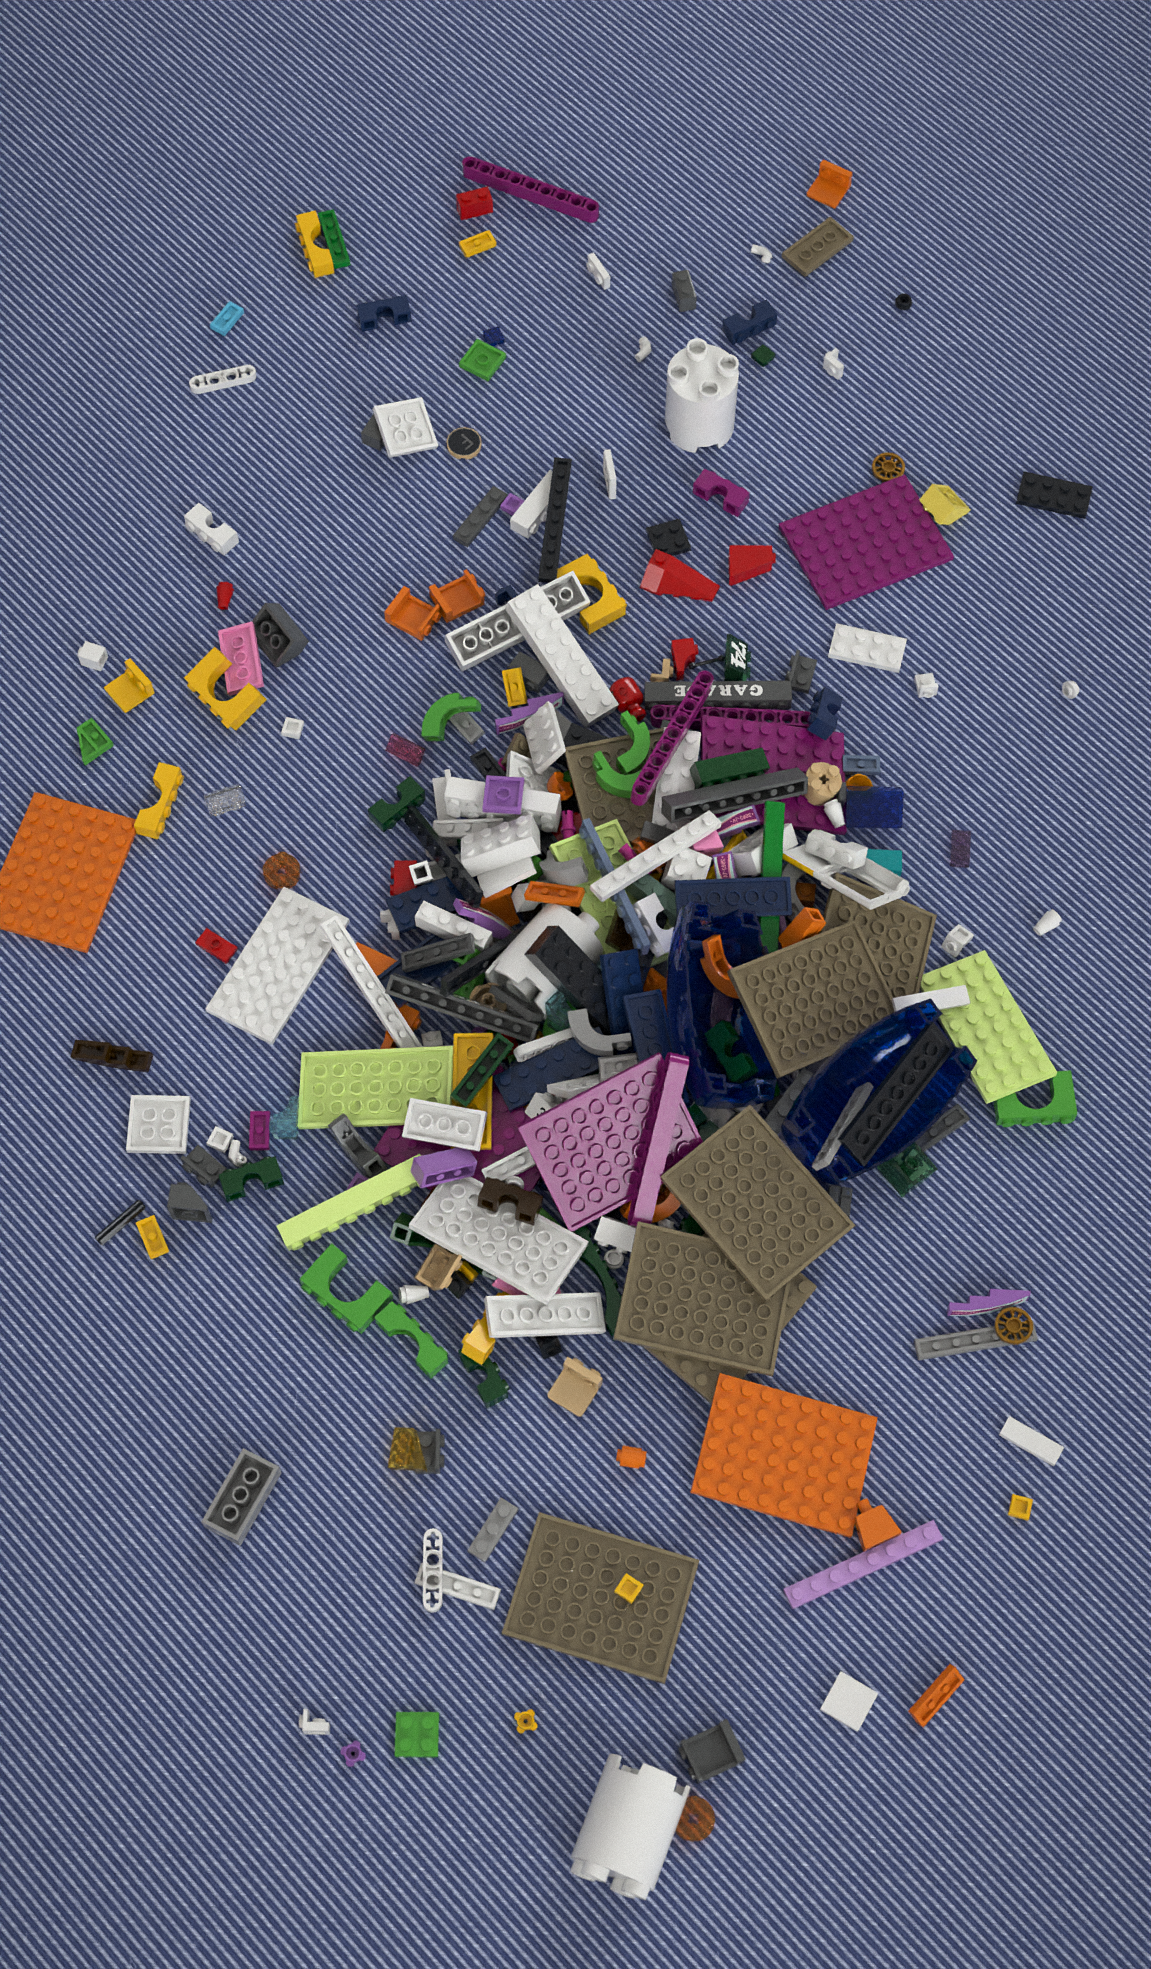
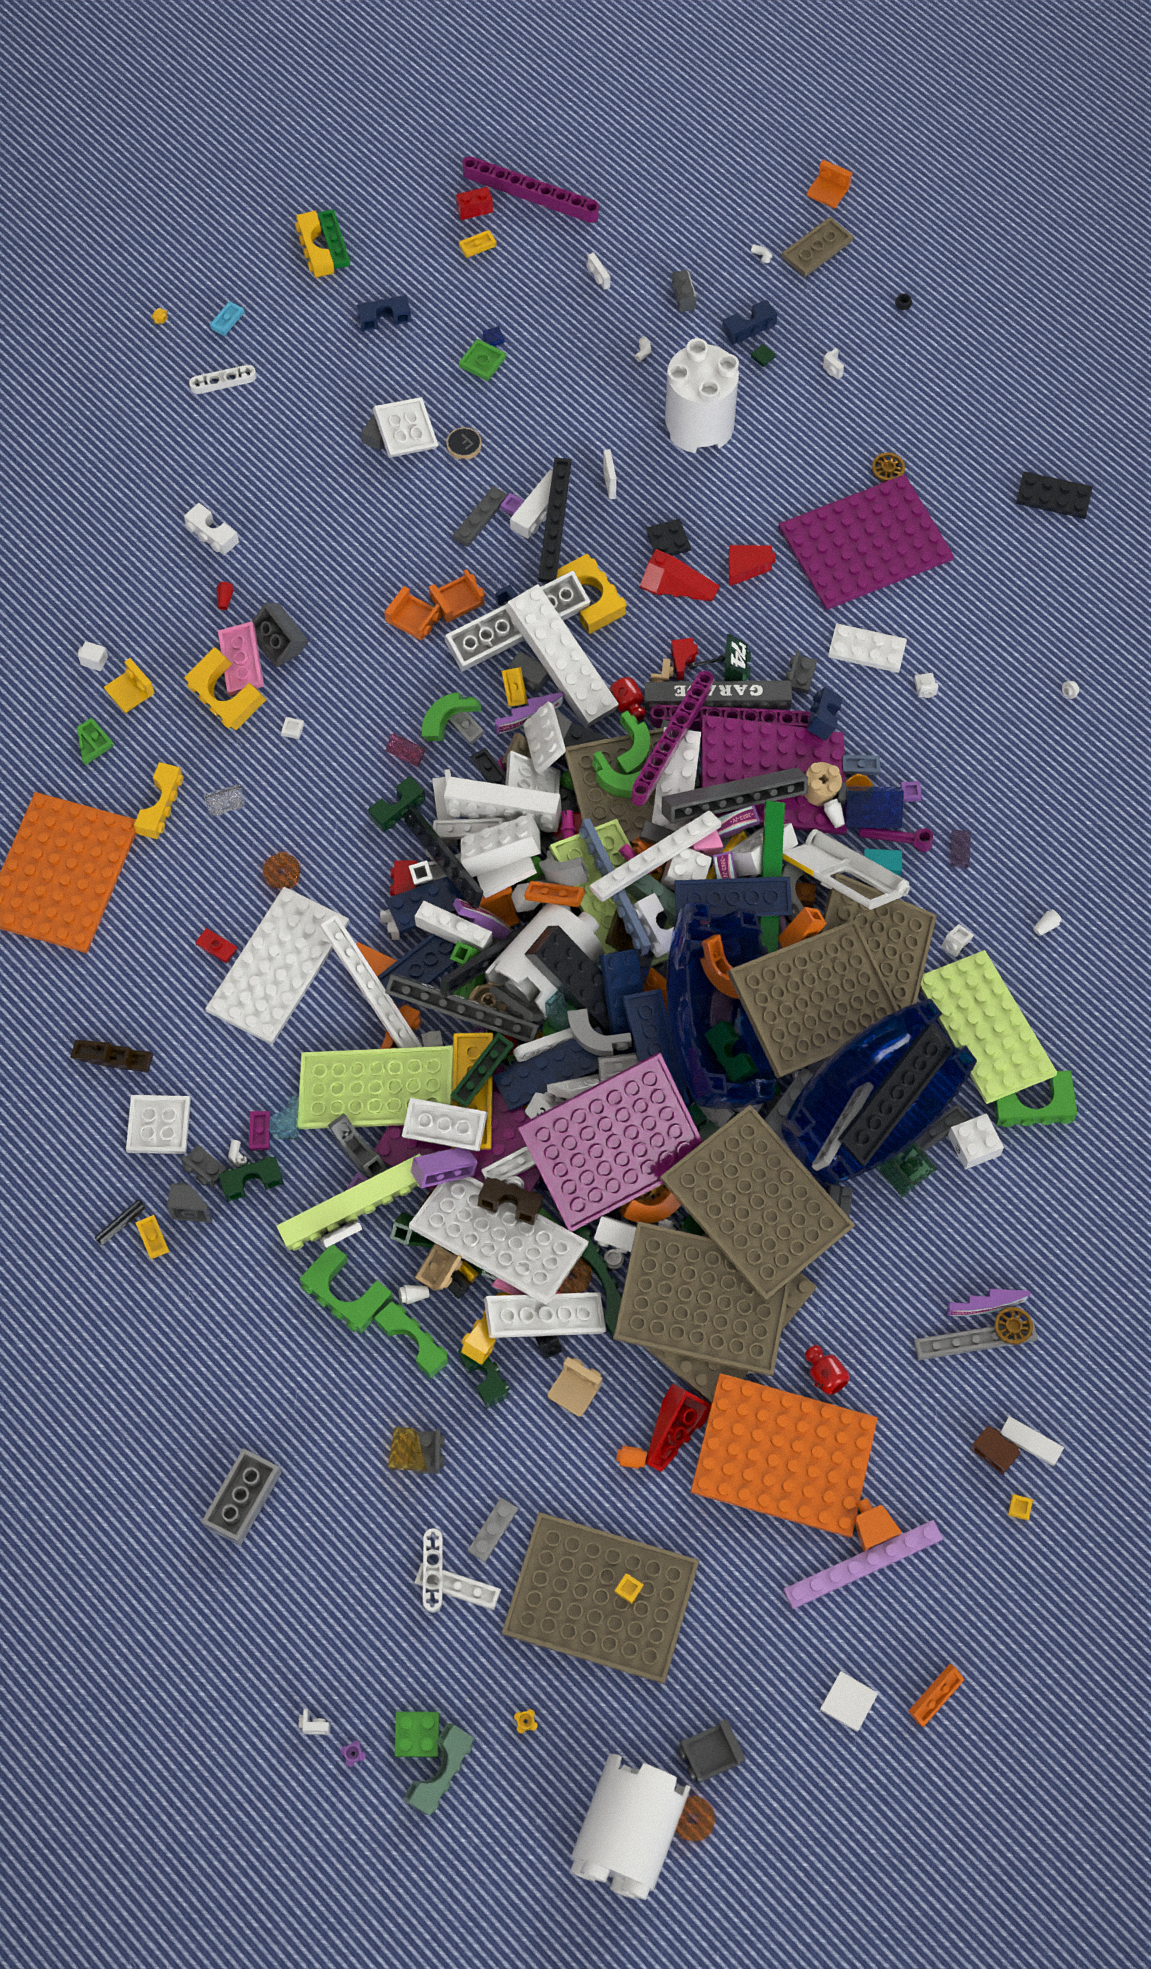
white plate [207,1126,234,1153] -> none
dark grey tile [401,933,475,973] -> none
medium lavender plate [482,775,525,814] -> none
orange hair [547,771,573,801] -> none
beam [628,1052,689,1227] -> none
dark green brick [689,747,770,789] -> none
magenta arch [693,468,750,517] -> none
white arch [805,830,868,869] -> none
white tile [892,985,970,1018] -> none
light yellow slope [919,484,971,525] -> none
none -> yellow plate [152,308,168,324]
none -> white tile [319,1221,362,1248]
none -> sand green arch [402,1723,475,1816]
none -> clear orange plate [557,1258,591,1294]
none -> red wedge [645,1384,711,1472]
none -> red piece [805,1345,850,1395]
none -> magenta axle [859,826,933,852]
none -> medium lavender plate [900,781,922,802]
none -> white brick [948,1113,1004,1170]
none -> reddish brown brick [970,1426,1021,1475]

